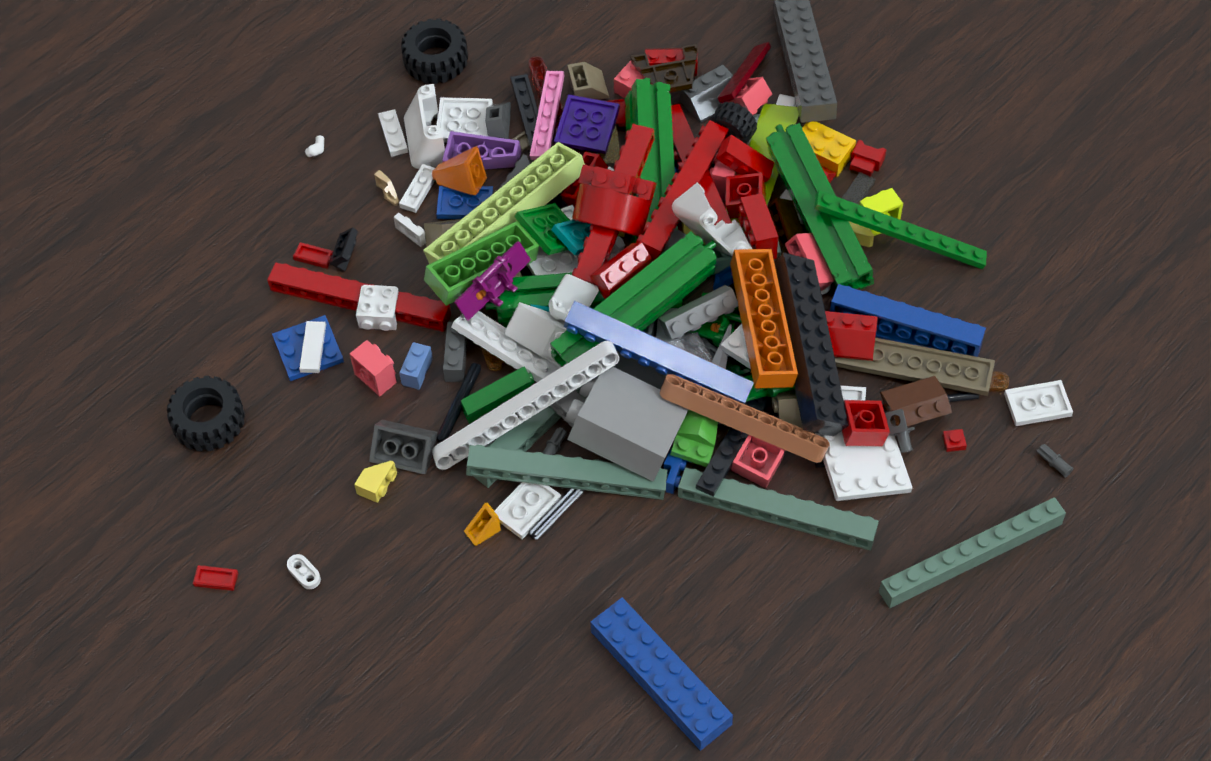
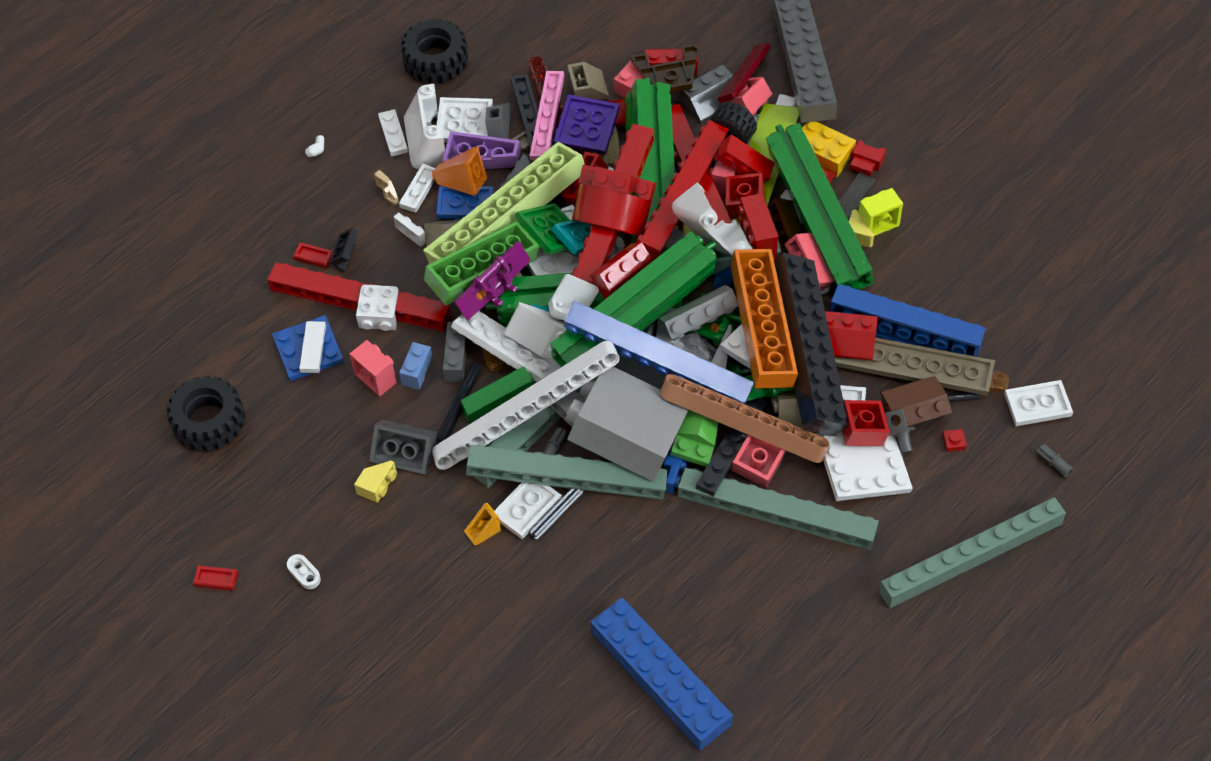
green plate [814,190,987,269] -> none

